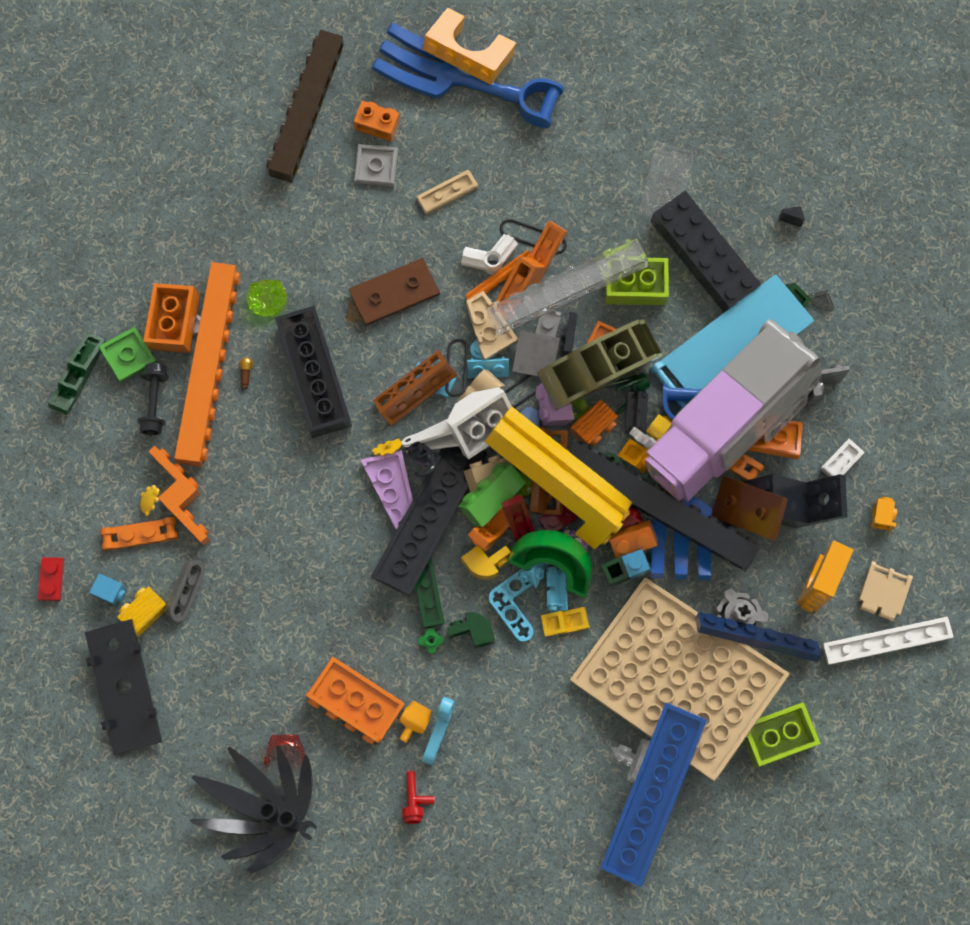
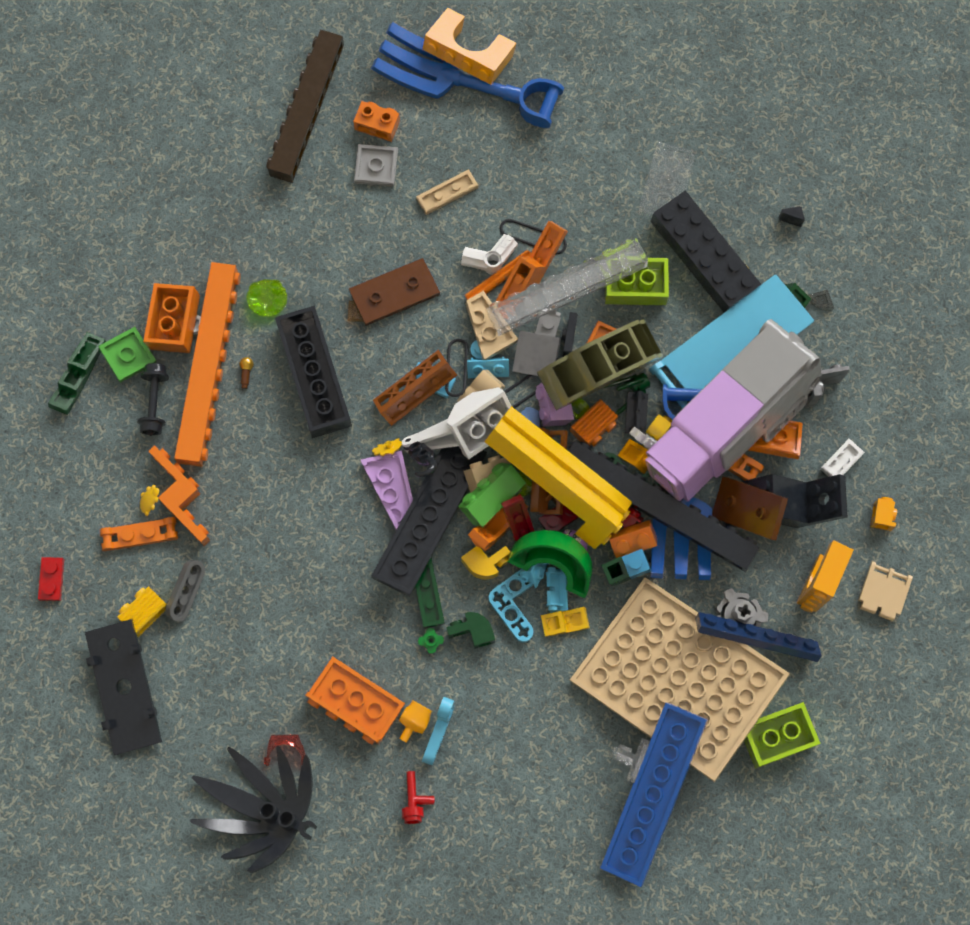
dark azure brick [89,573,126,607] -> none
white plate [822,617,954,666] -> none

